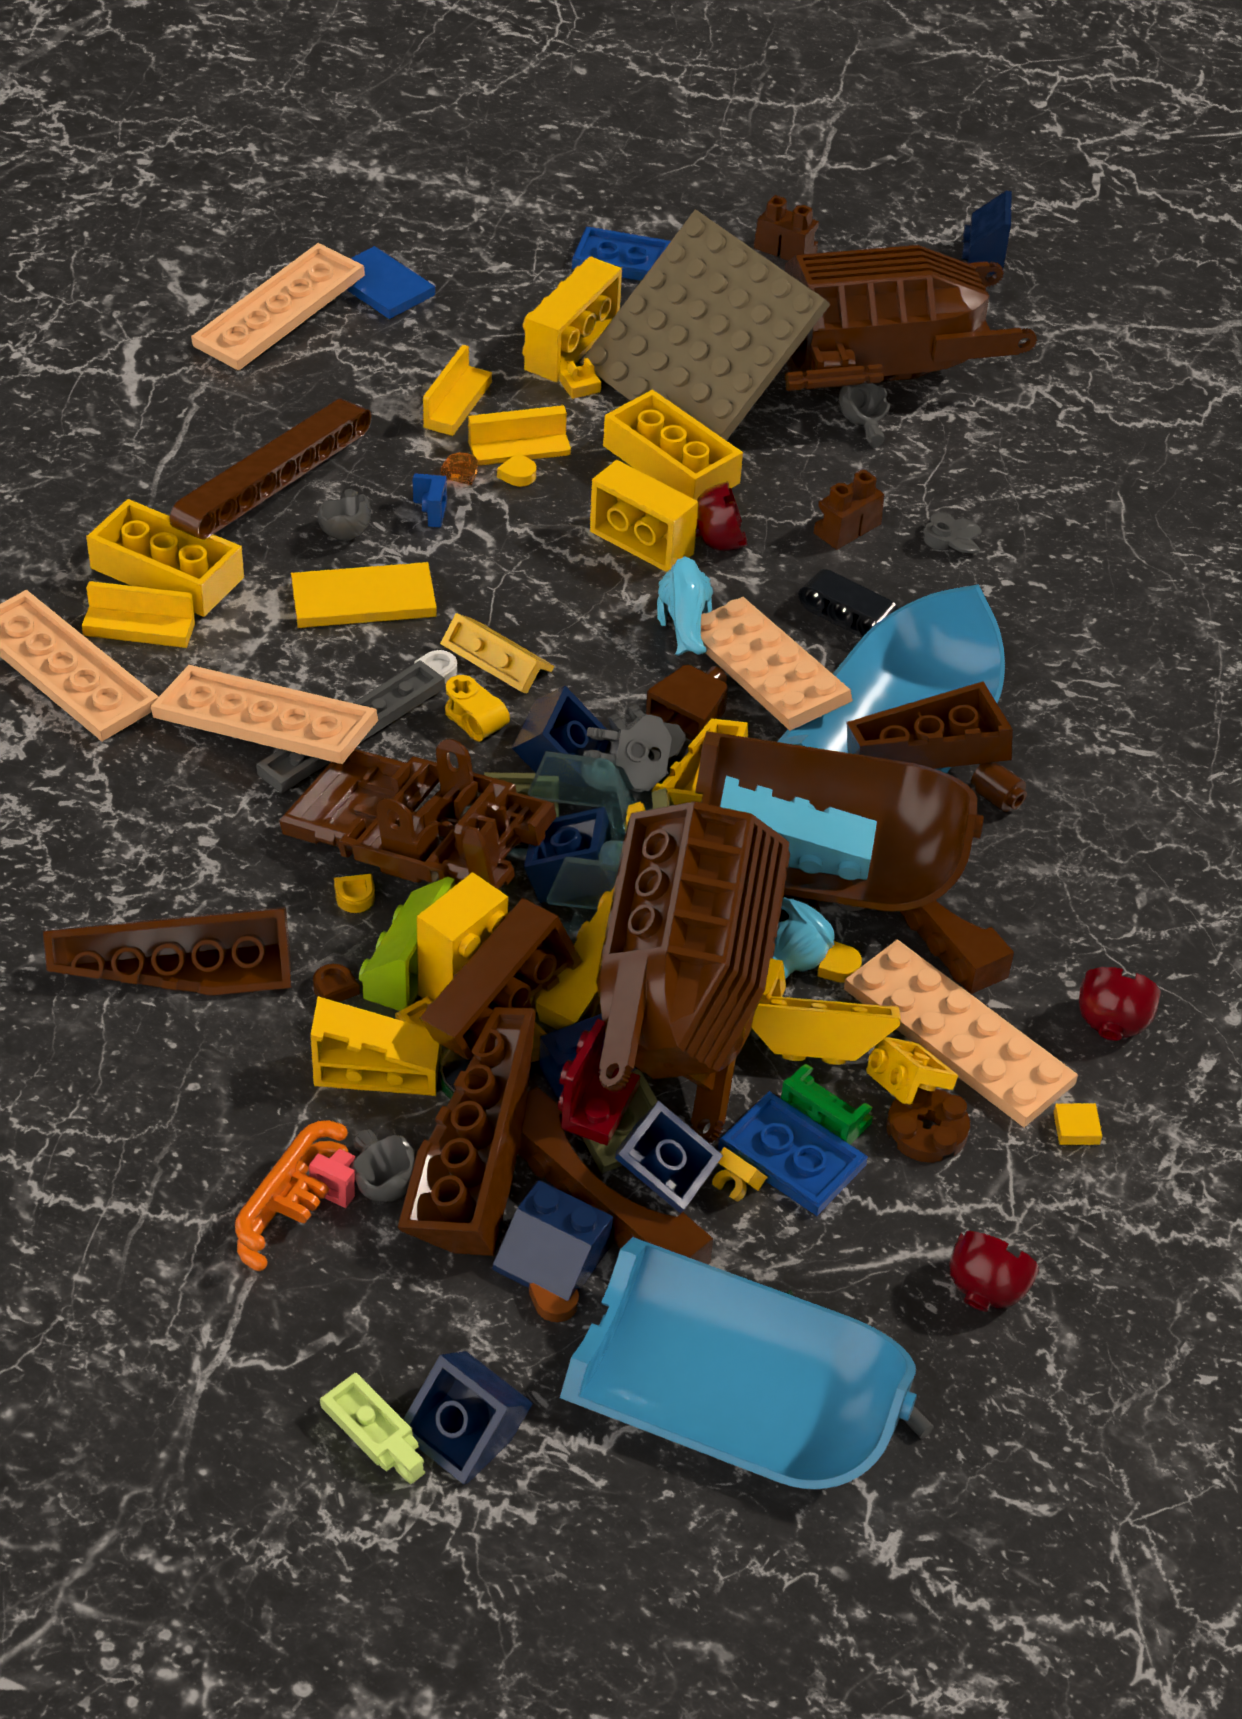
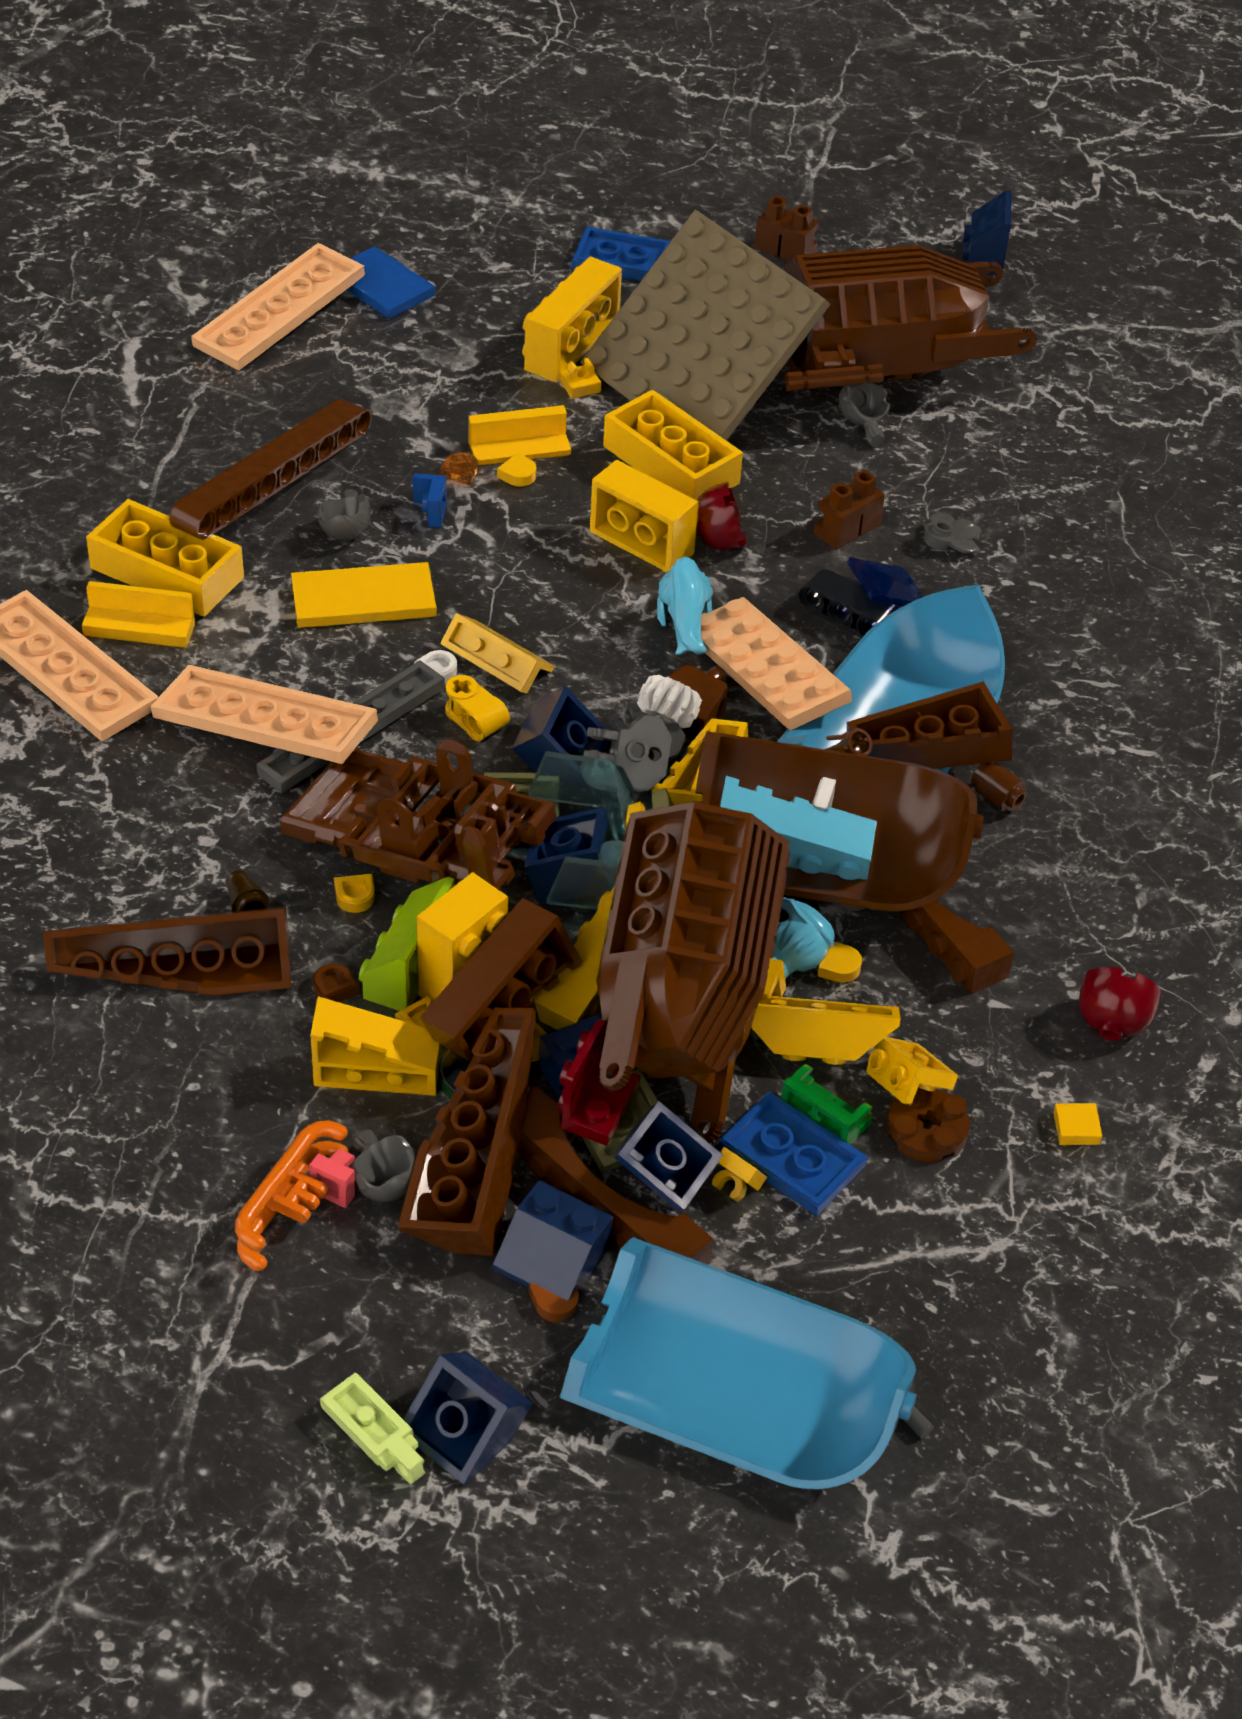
yellow panel [423,345,492,436] -> none
light nougat plate [844,939,1078,1128] -> none
dark red cylinder [949,1231,1040,1312] -> none
none -> dark brown cone [226,870,269,912]
none -> white gear [637,675,702,728]
none -> white tile [812,777,836,812]
none -> reddish brown piece [825,728,873,756]
none -> clear blue piece [847,557,923,607]

